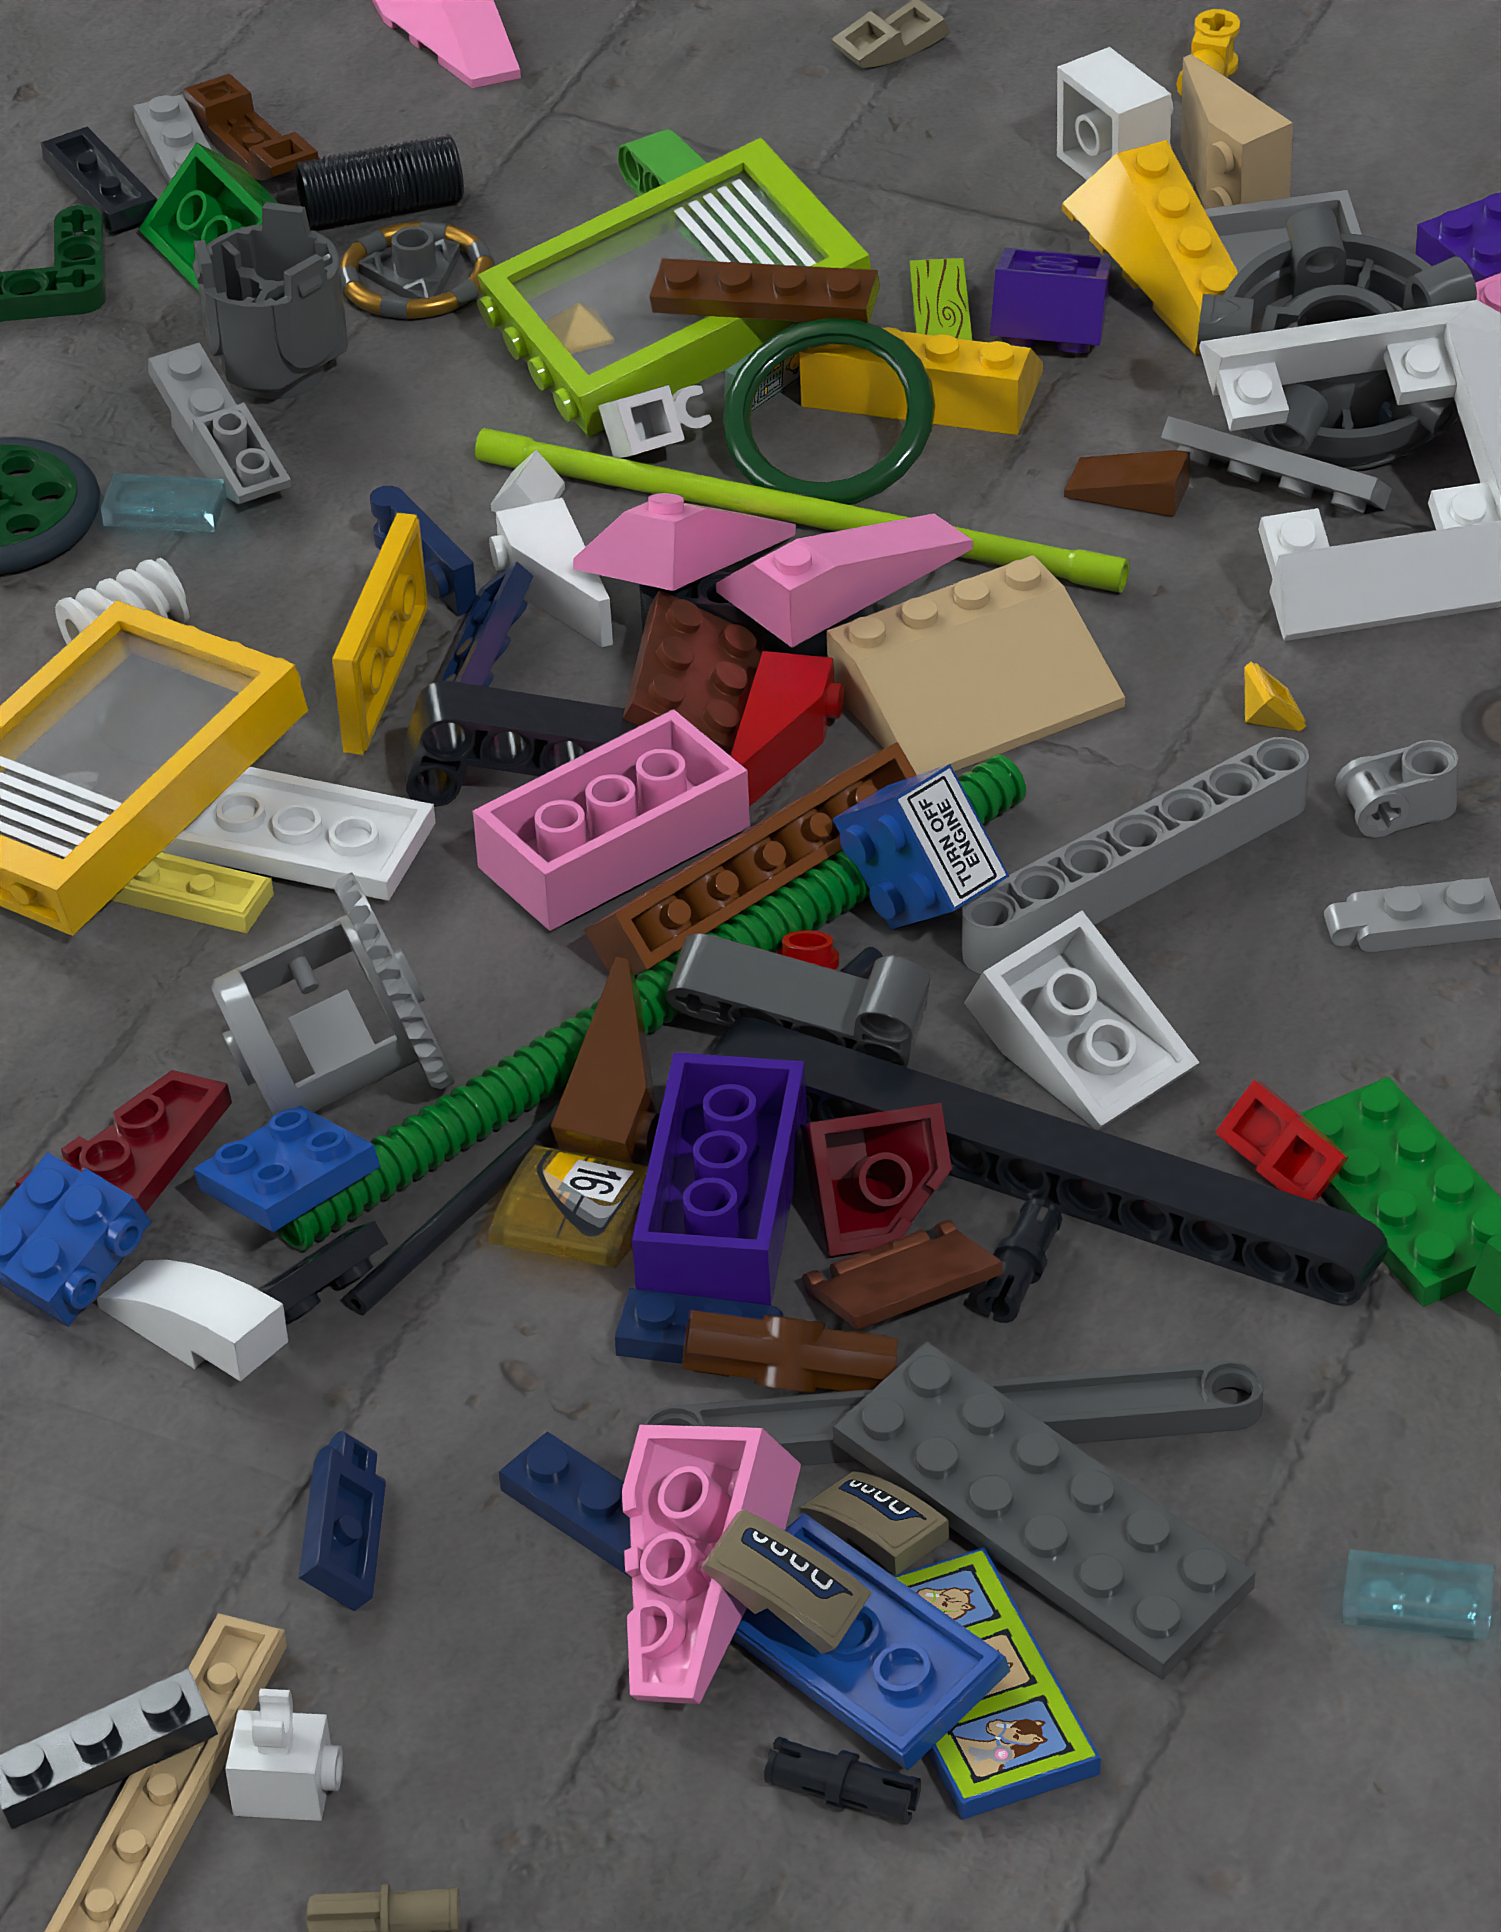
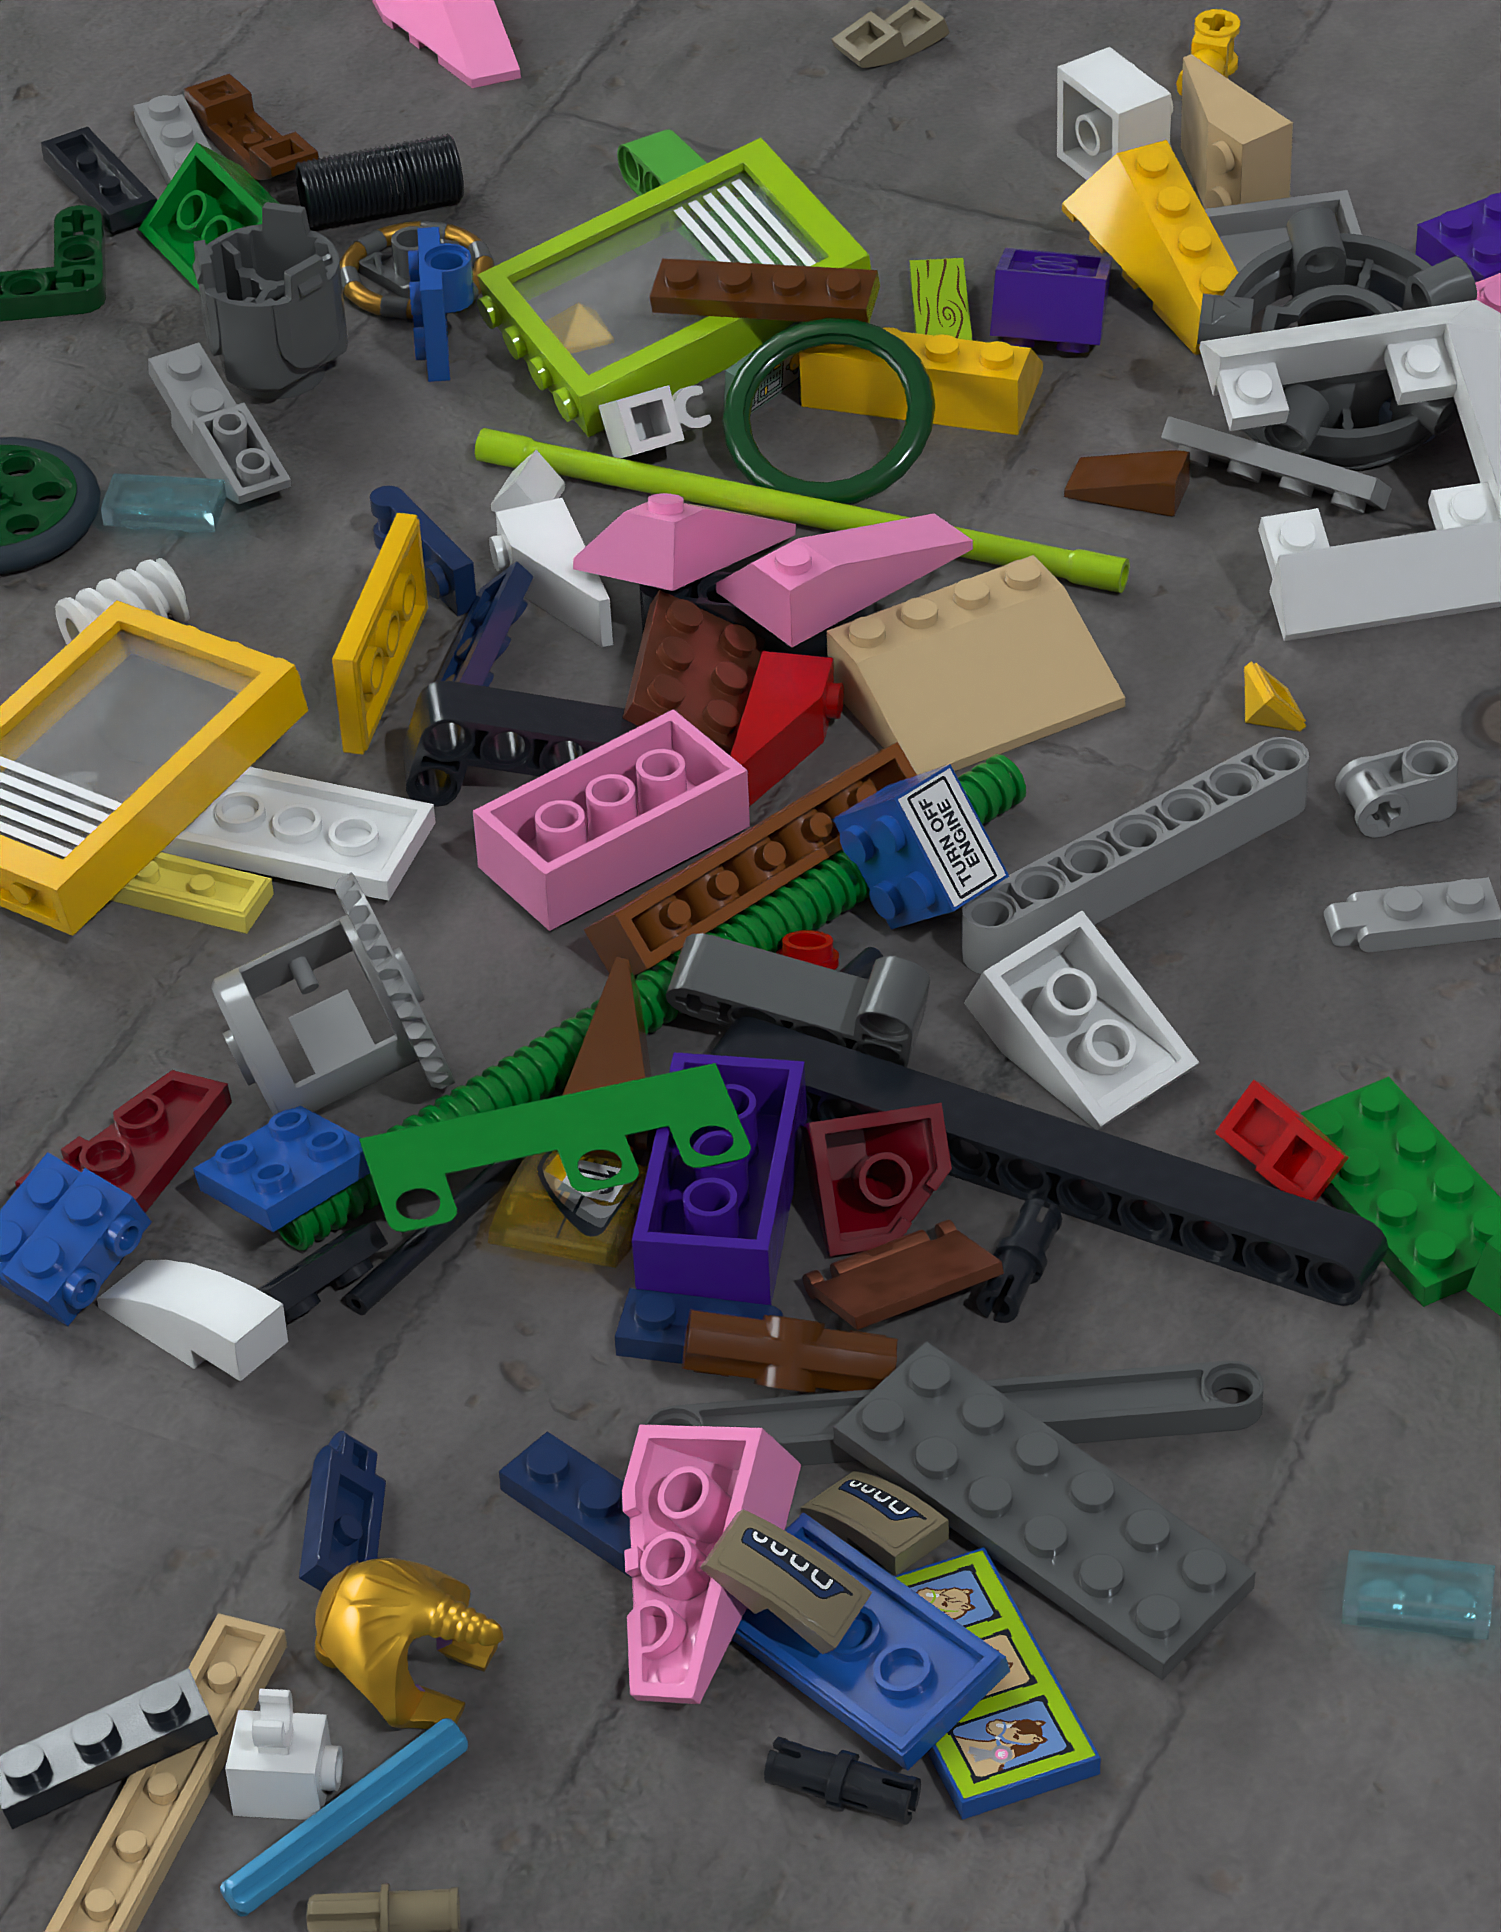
none -> dark azure axle [220,1718,468,1916]
none -> pearl gold piece [315,1558,504,1729]
none -> green piece [359,1063,751,1232]
none -> blue plate [408,227,475,382]

